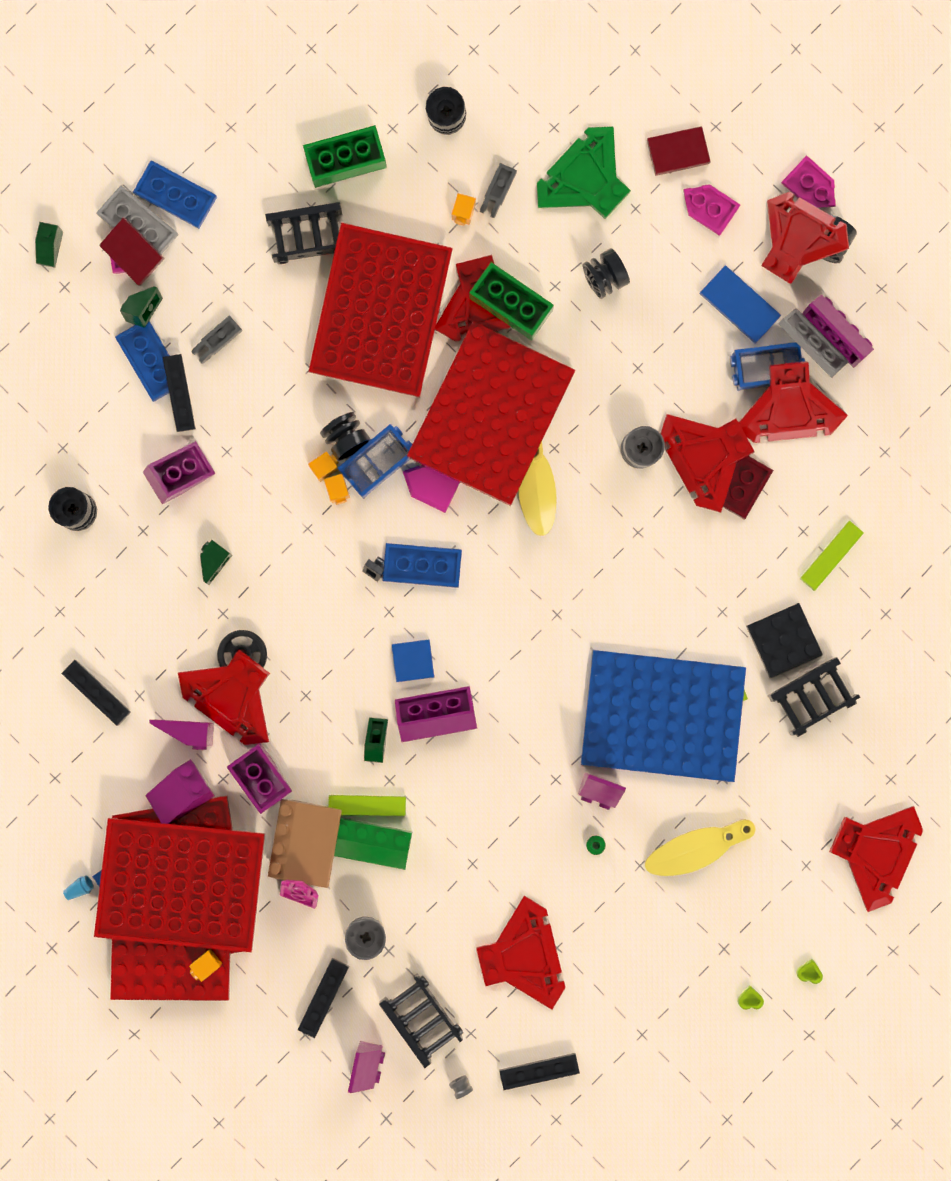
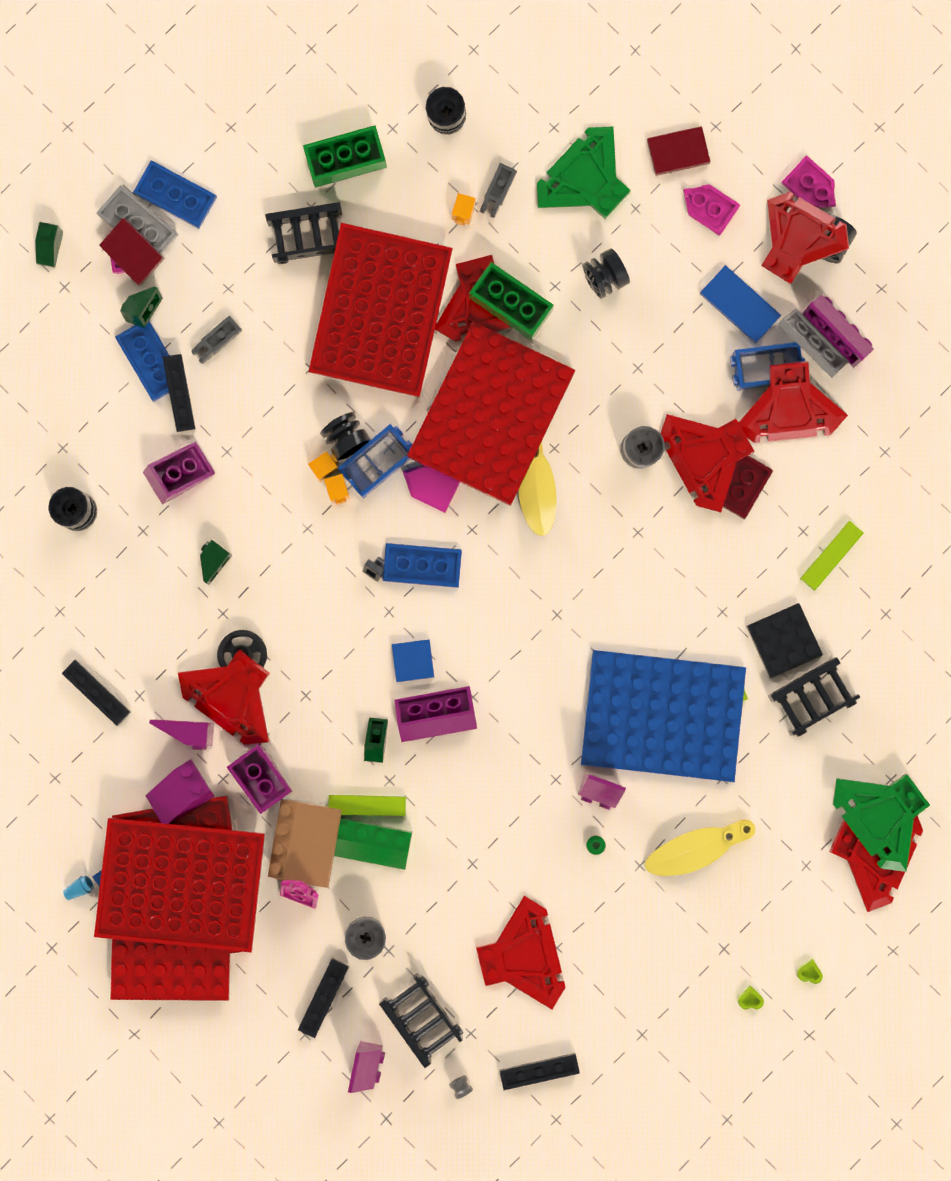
light orange brick [189,949,222,982] -> none
none -> green plate [832,774,930,872]

